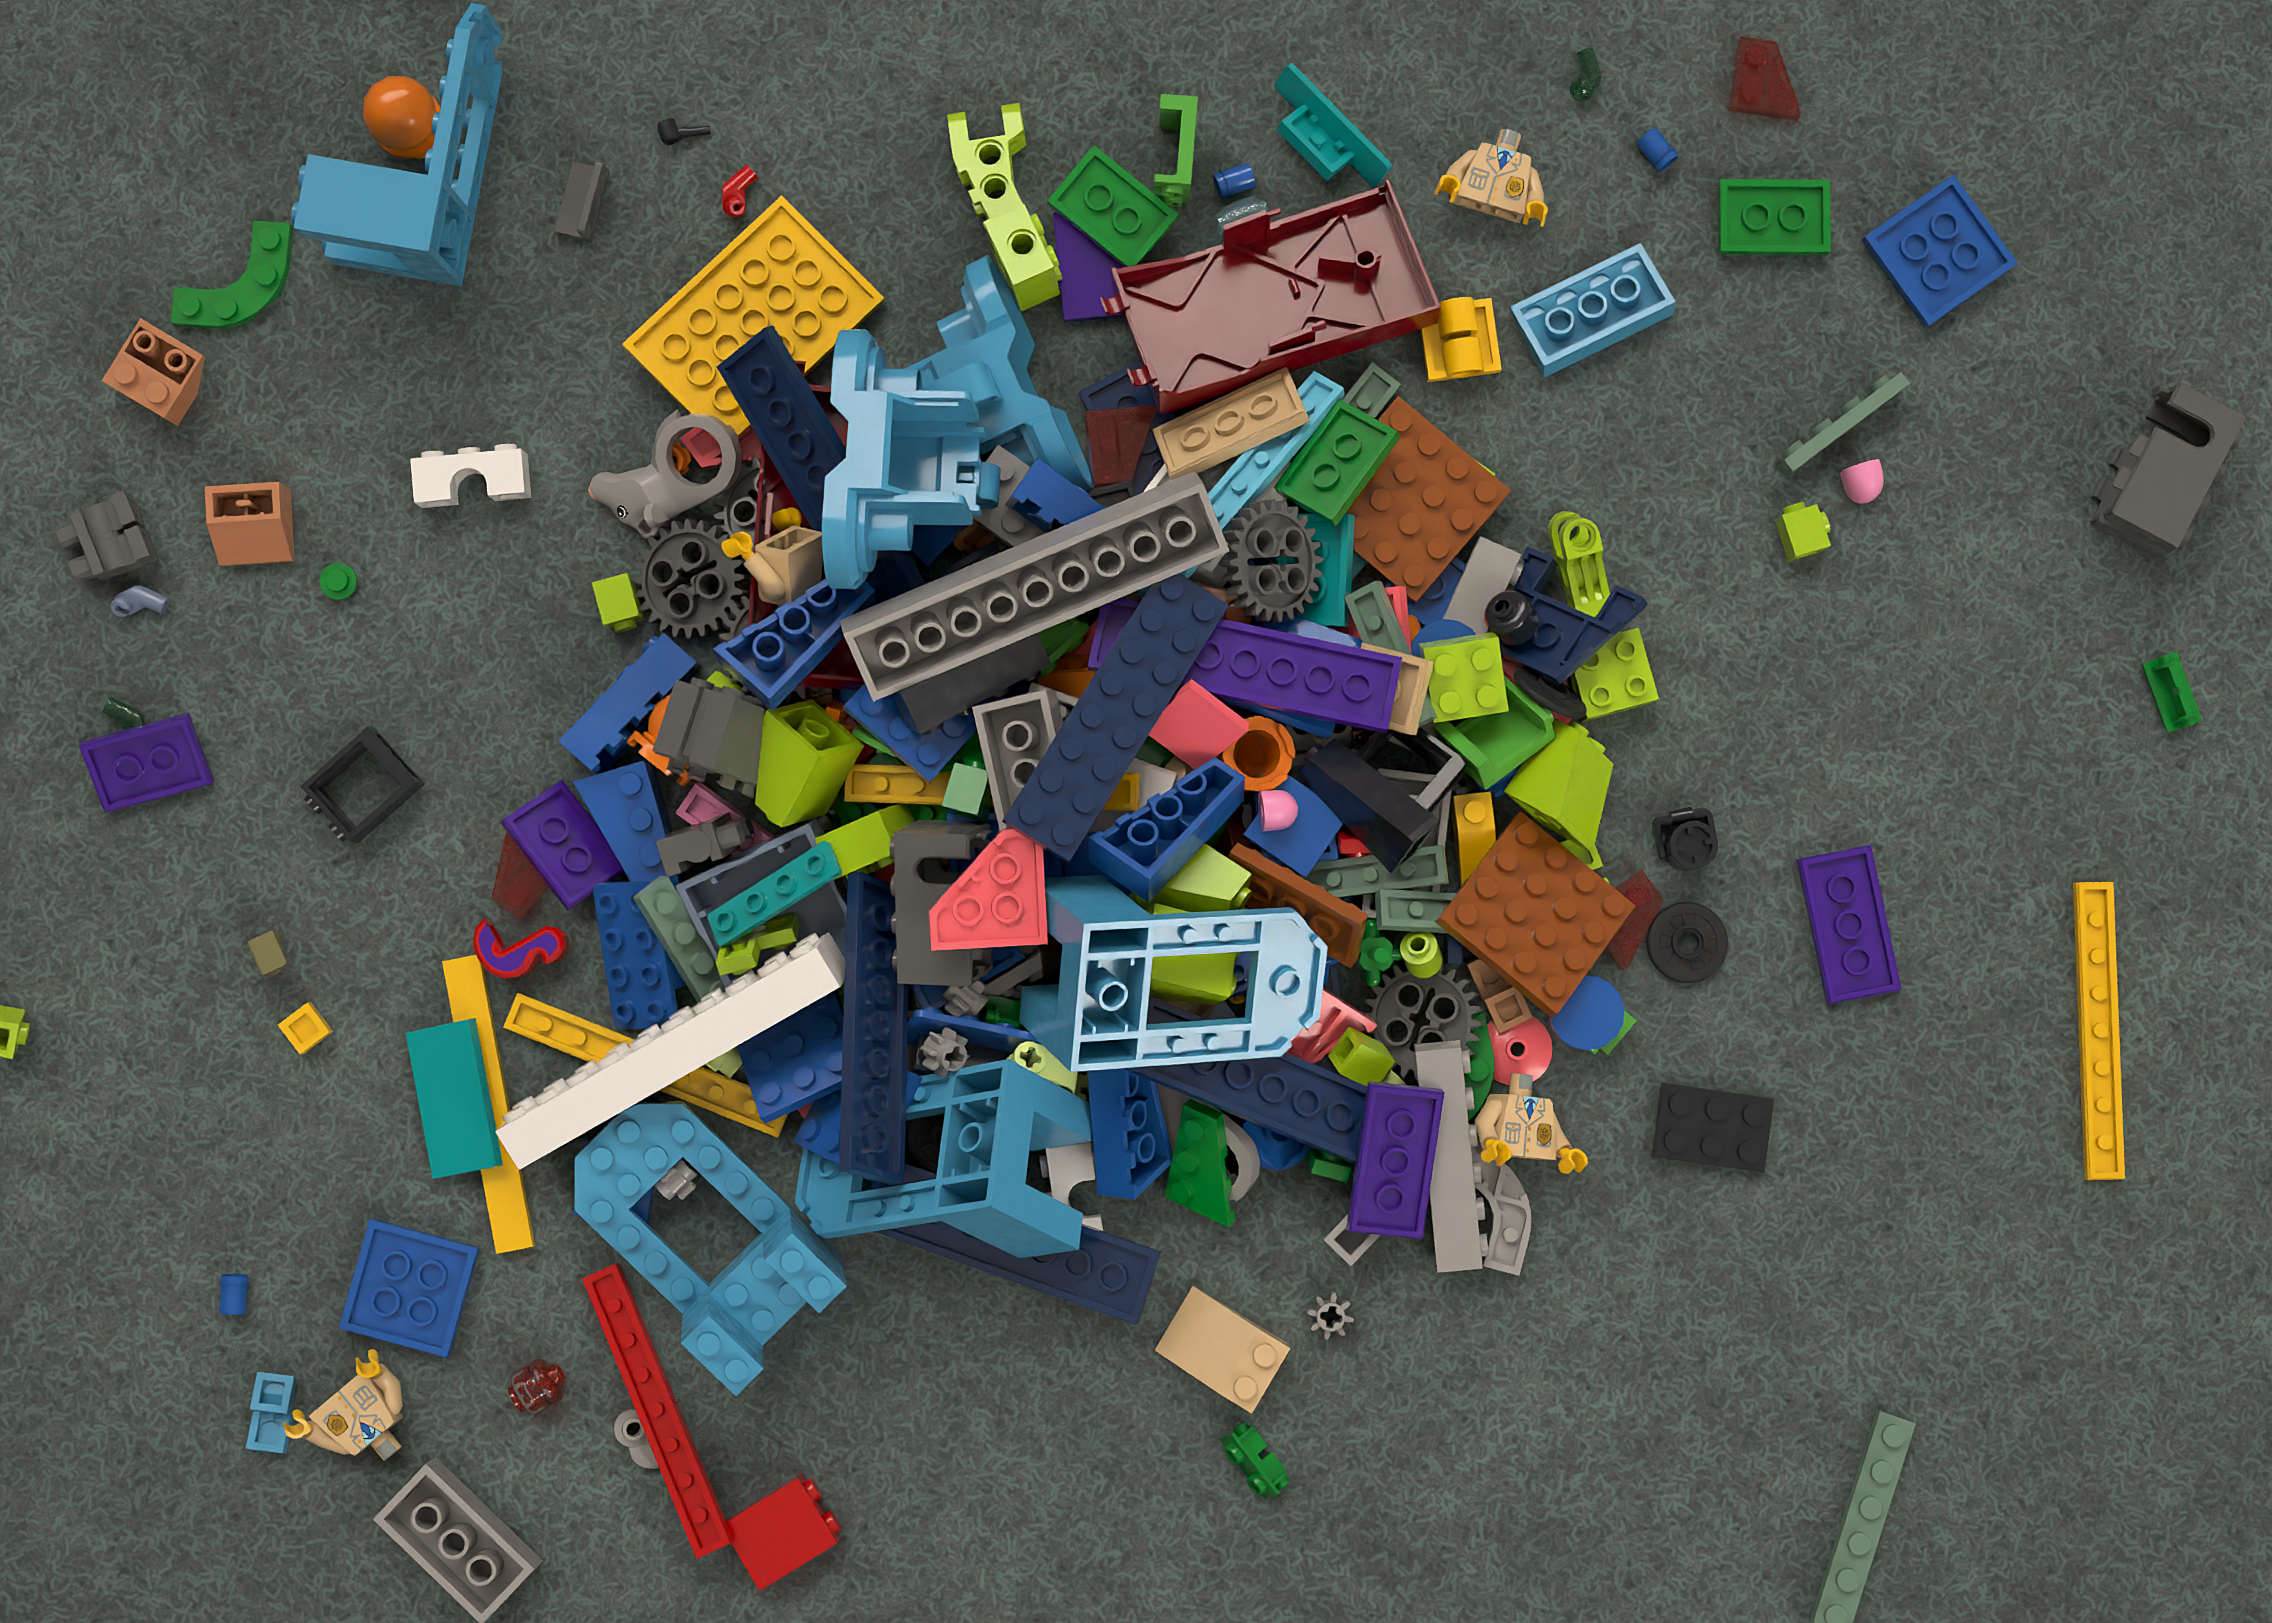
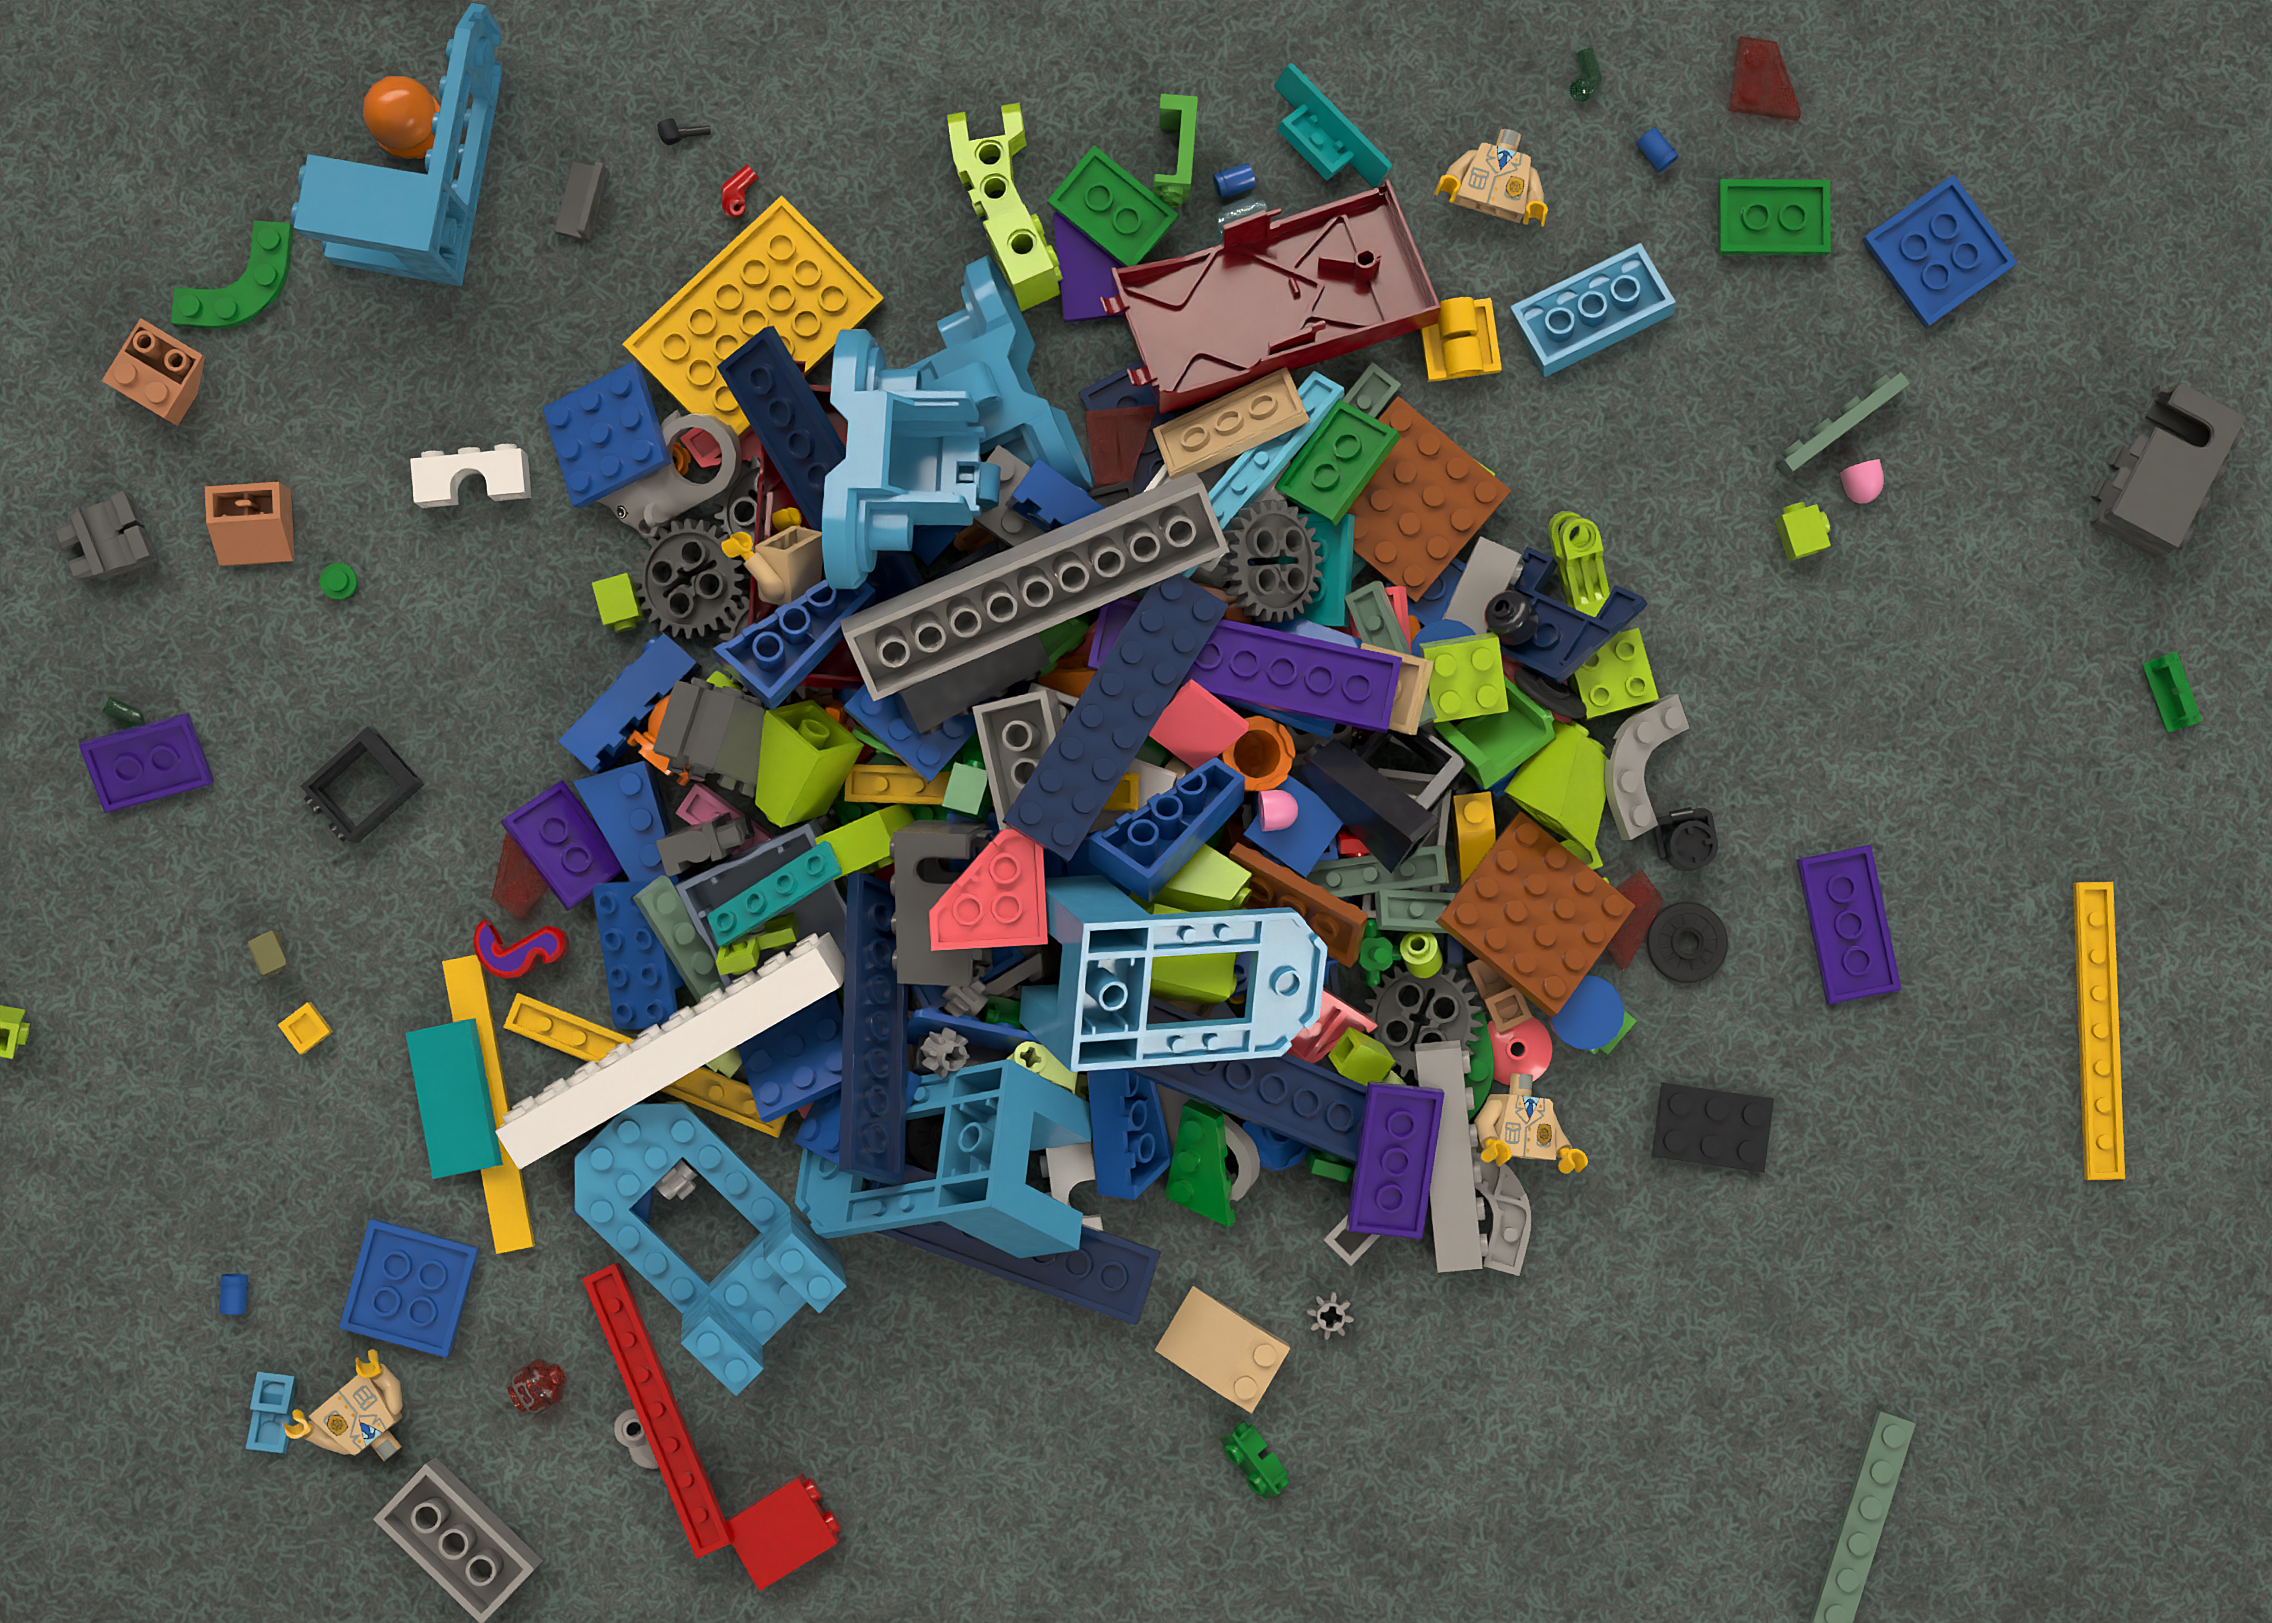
sand blue arm [111,585,170,617] -> none
none -> blue plate [543,361,672,509]
none -> light grey plate [1604,694,1689,840]

